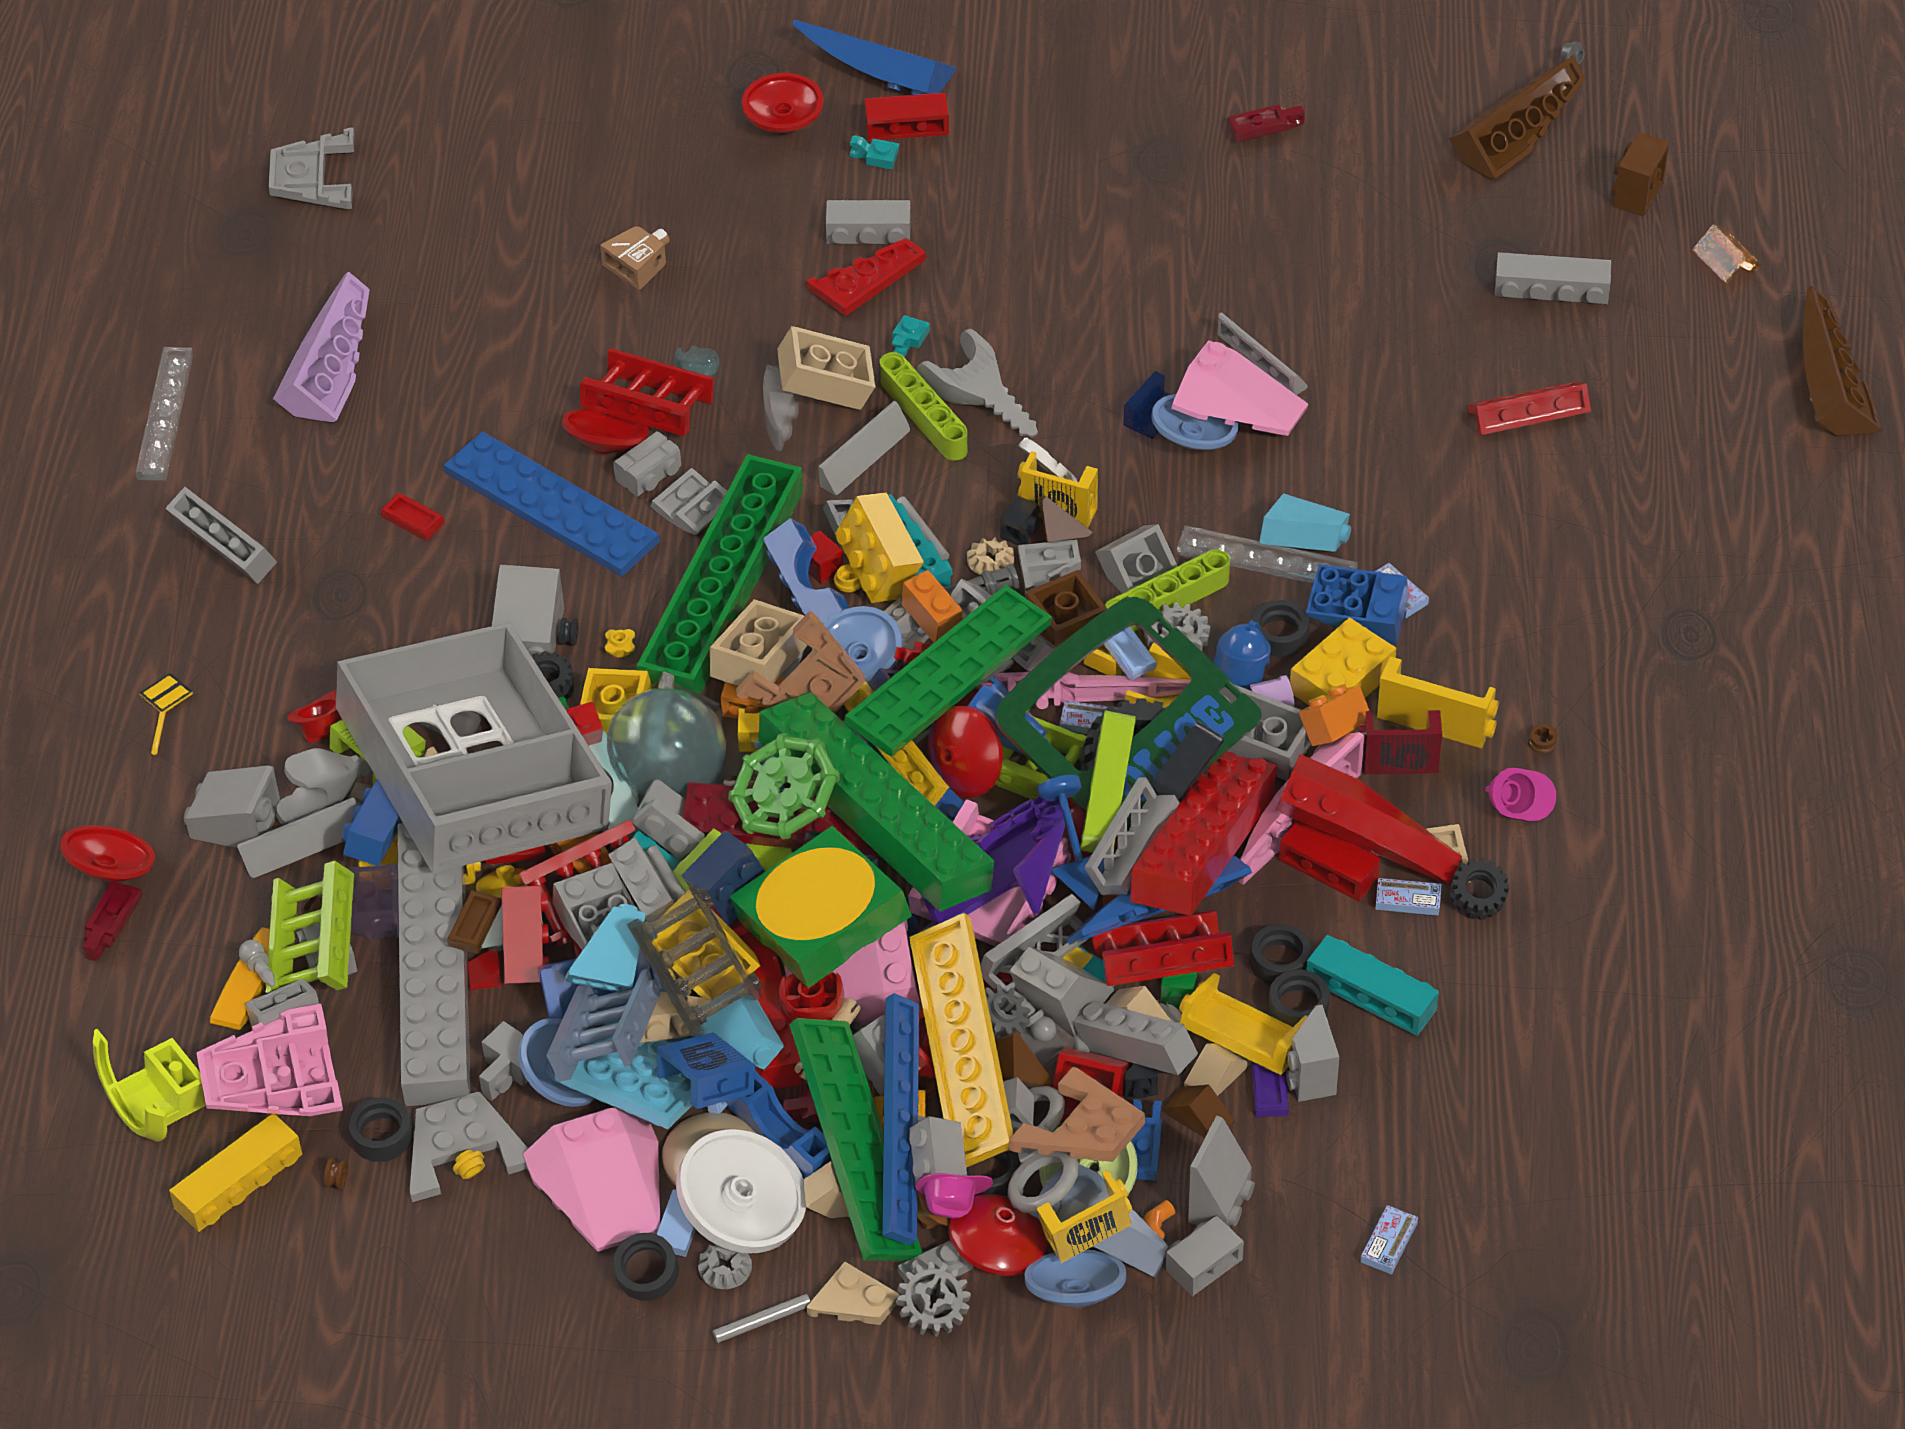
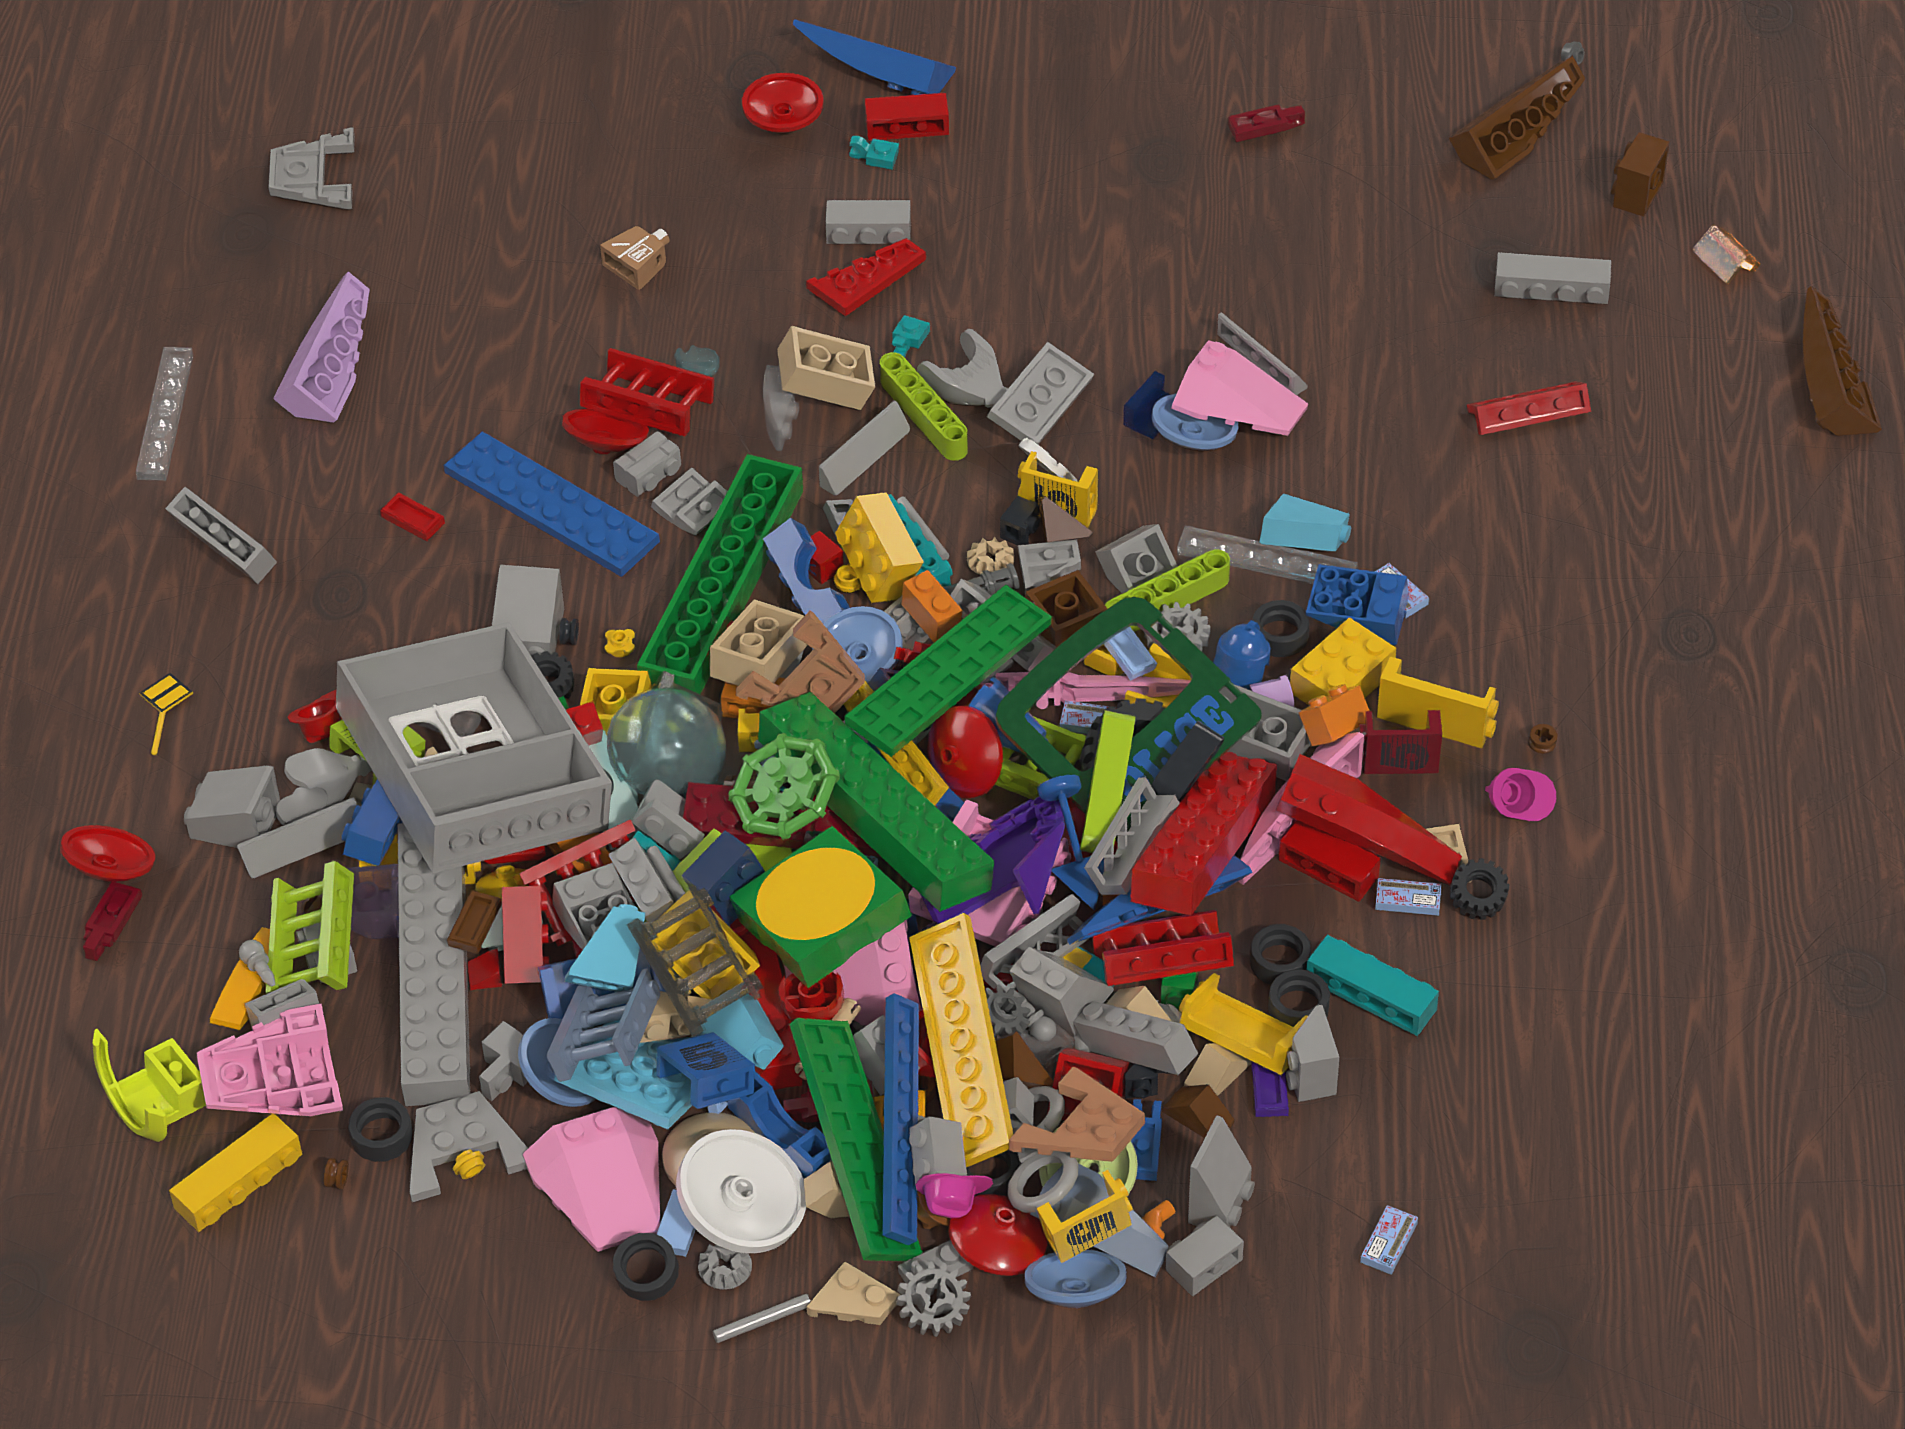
none -> light grey plate [987,342,1094,445]

